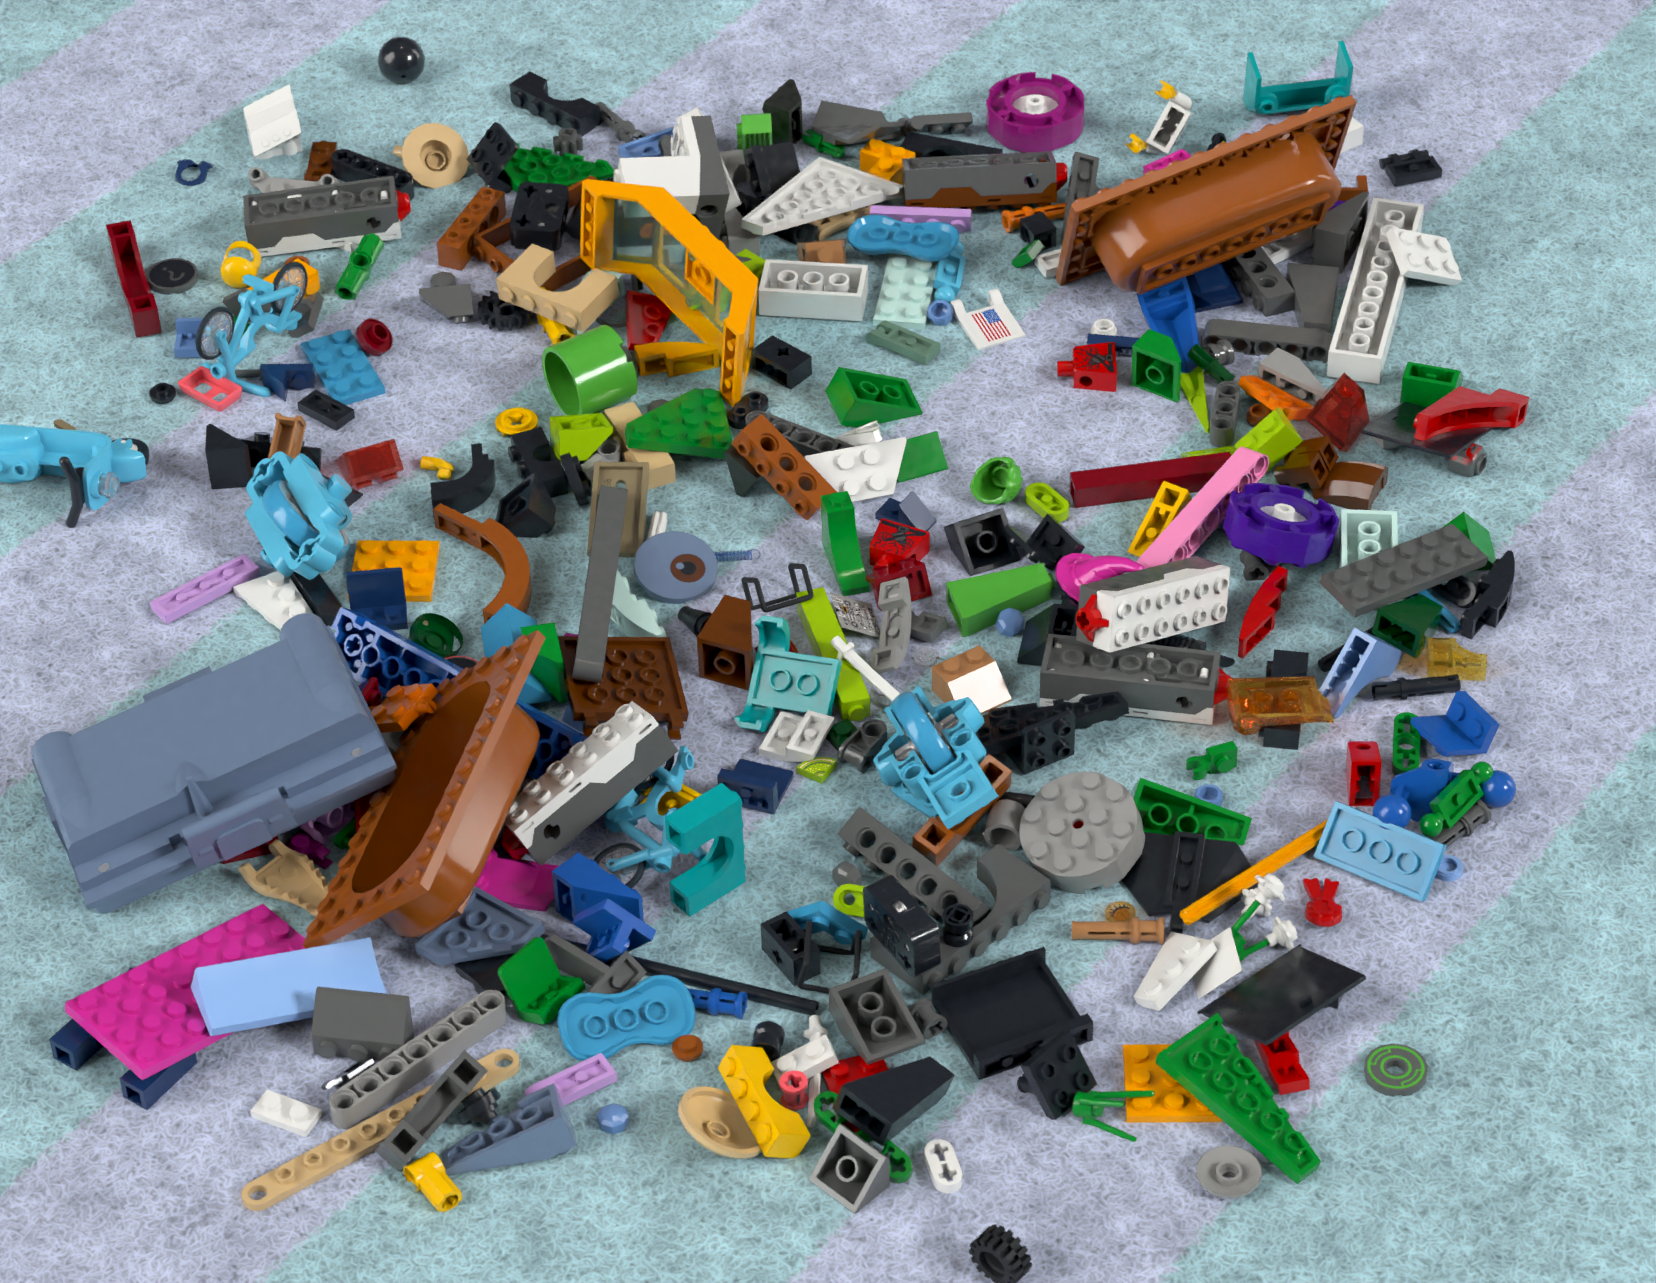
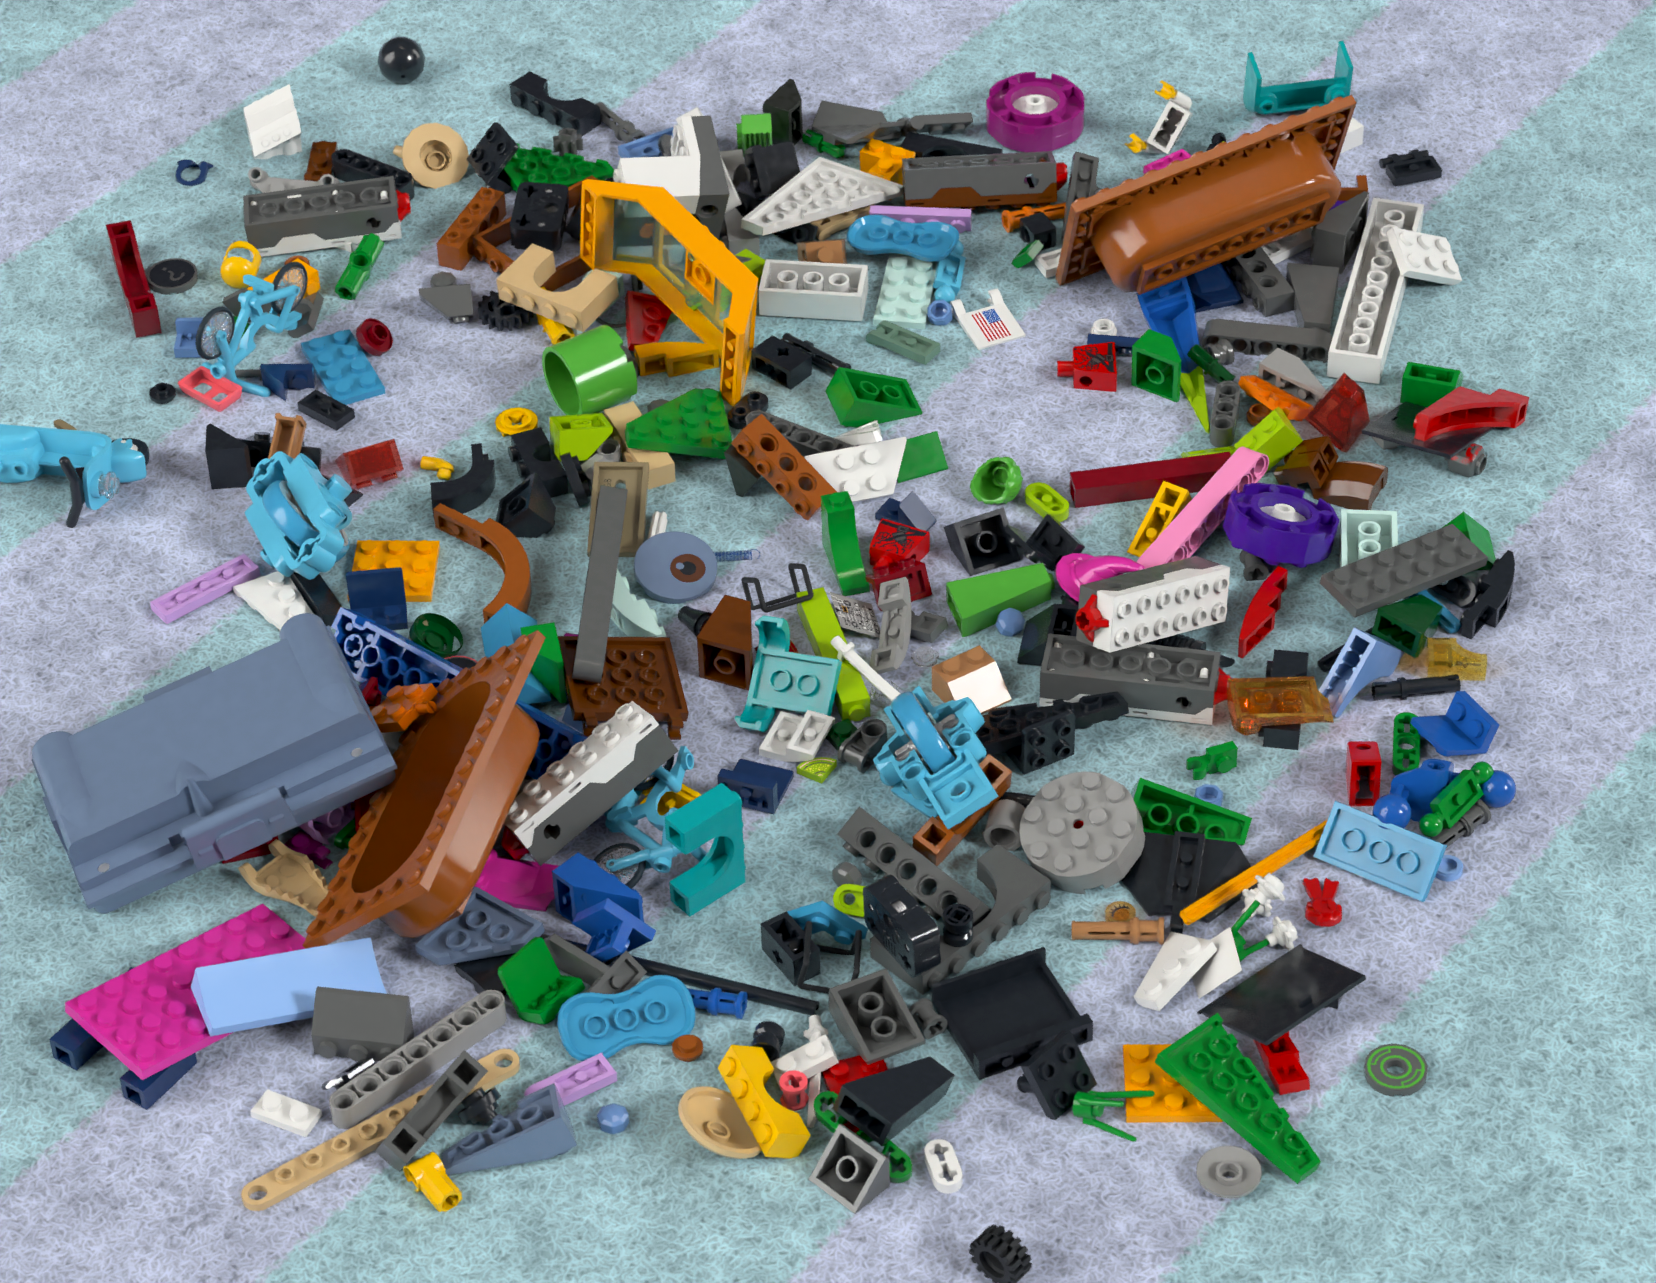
none -> black pin [781,333,851,374]

